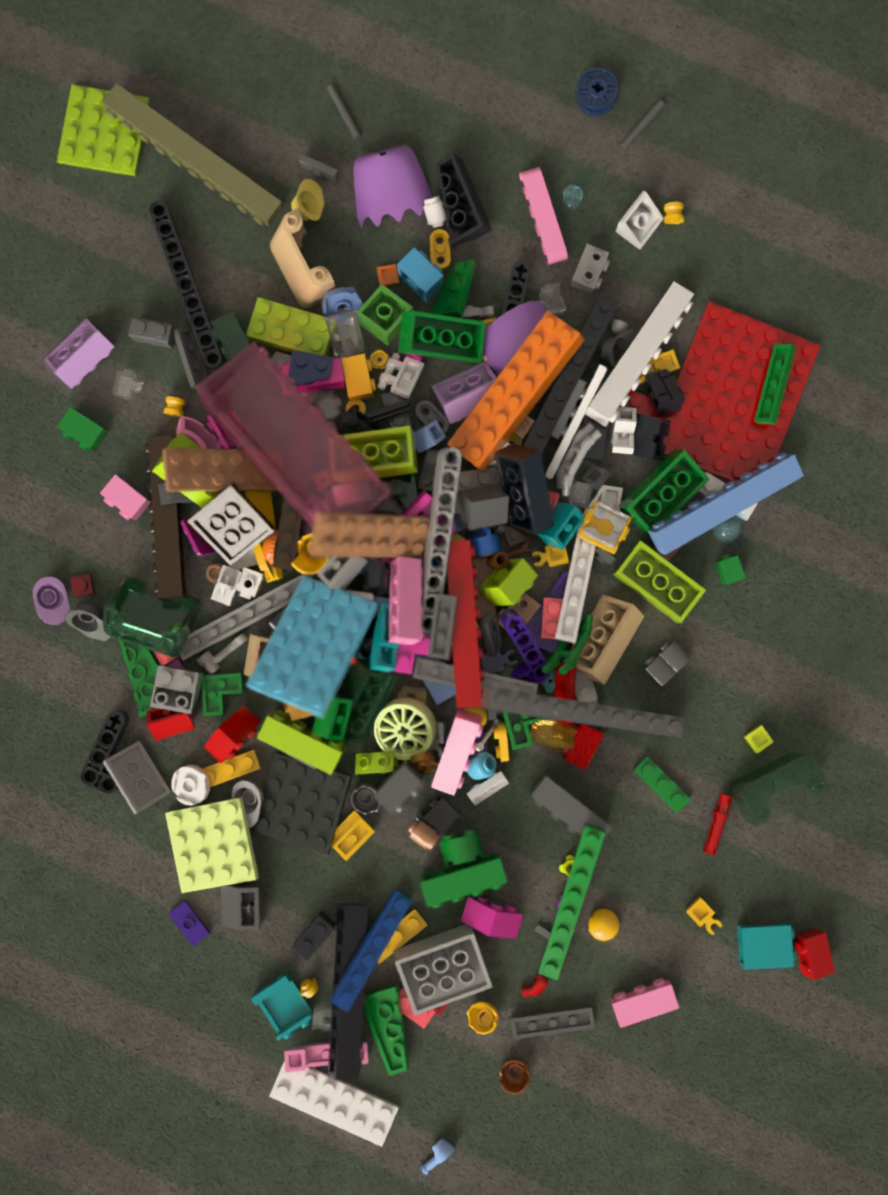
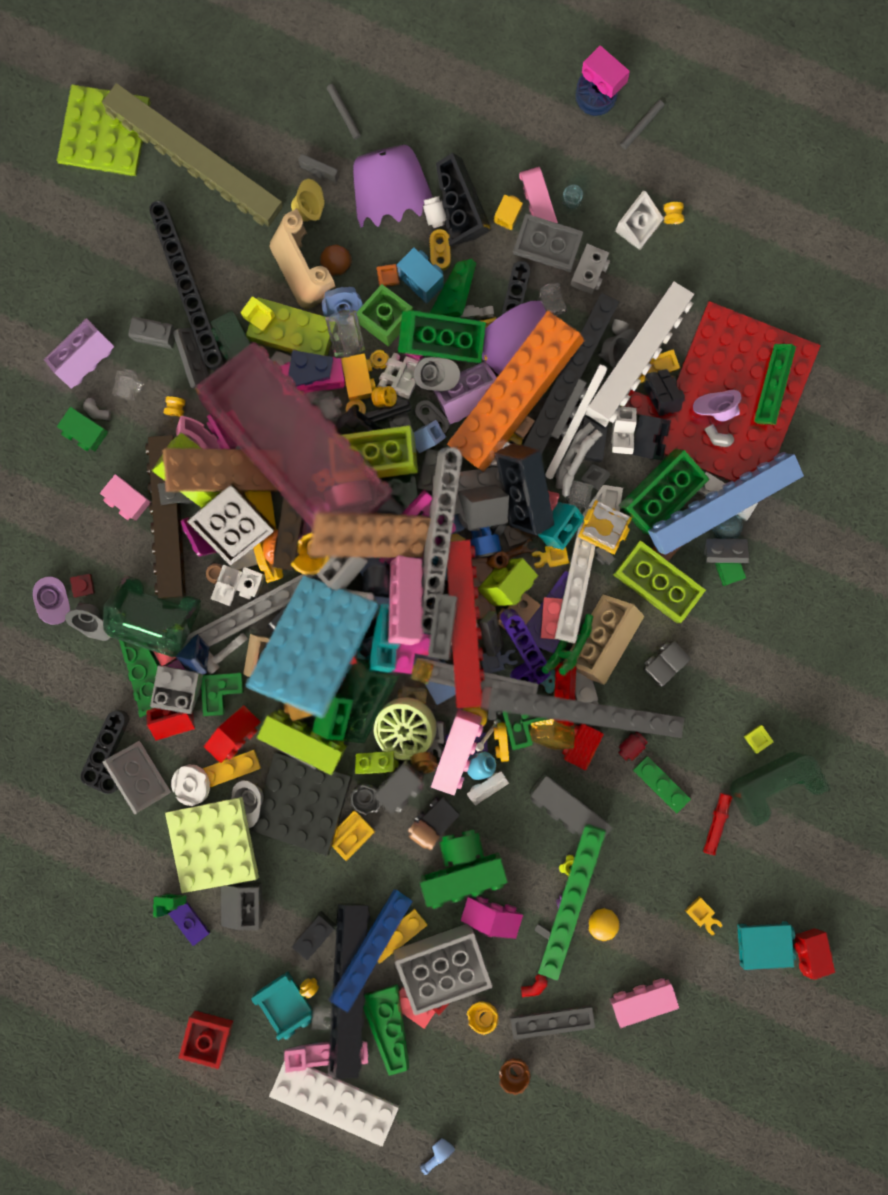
none -> light grey arm [83,398,111,420]
none -> green bracket [153,894,187,917]
none -> dark blue slope [176,634,210,674]
none -> red brick [178,1010,234,1069]
none -> neon yellow panel [240,296,275,331]
none -> dark orange hair [320,245,352,276]
none -> yellow wheel [371,386,397,407]
none -> clear yellow plate [411,659,434,684]
none -> light grey piece [414,357,460,391]
none -> yellow brick [494,195,523,230]
none -> dark grey plate [513,213,583,272]
none -> dark pink brick [582,45,630,98]
none -> dark red brick [618,731,648,761]
none -> lavender piece [693,390,742,421]
none -> dark grey bracket [704,538,749,563]
none -> light grey arm [705,424,734,447]

